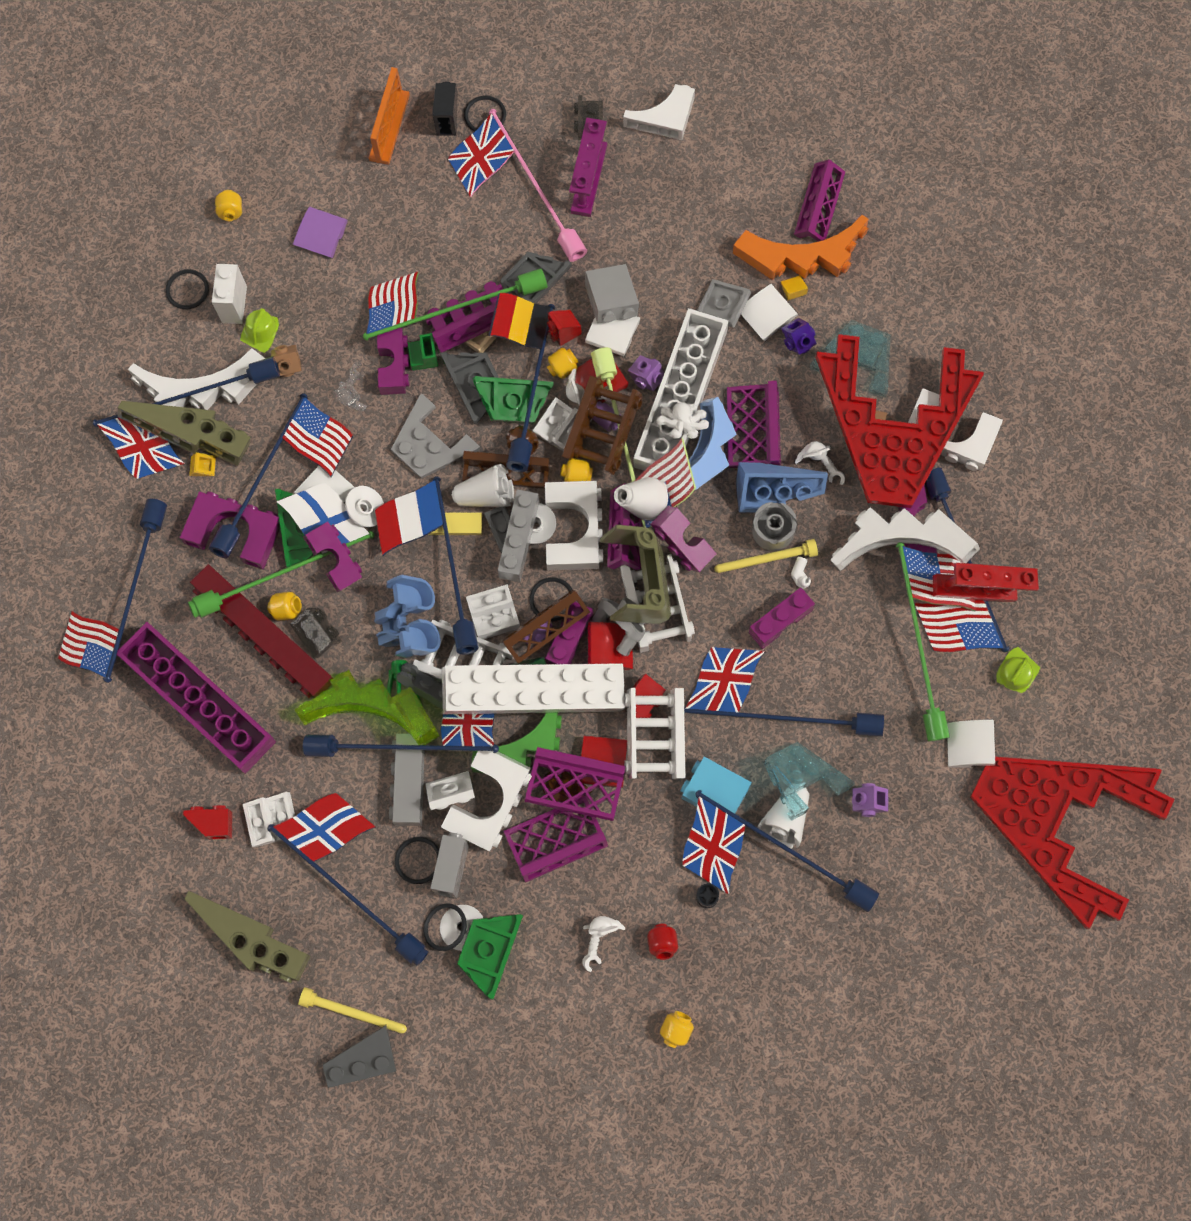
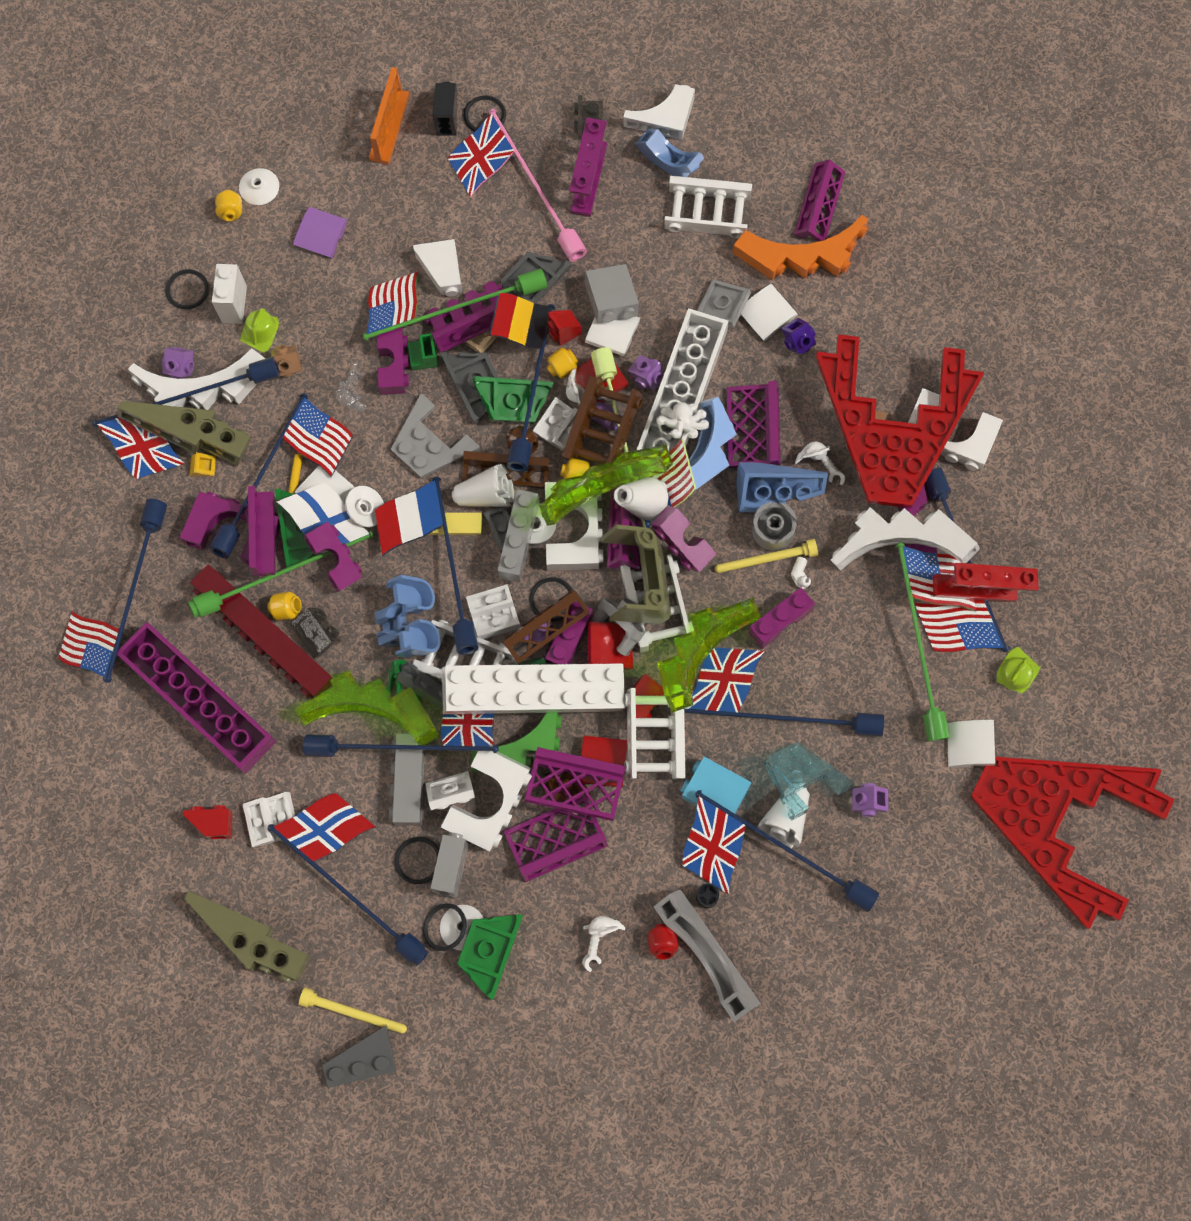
yellow head [660,1011,694,1048] -> none
yellow slope [780,275,808,301] -> none
clear light blue wing [809,319,891,398] -> none
none -> medium lavender brick [162,347,194,379]
none -> white dish [239,168,279,205]
none -> magenta fence [248,486,276,577]
none -> yellow bar [288,454,303,494]
none -> white slope [413,239,462,297]
none -> clear neon green arch [539,444,673,526]
none -> medium blue arch [635,129,704,177]
none -> light grey arch [654,890,761,1022]
none -> clear neon green arch [657,597,761,713]
none -> white fence [664,176,752,239]

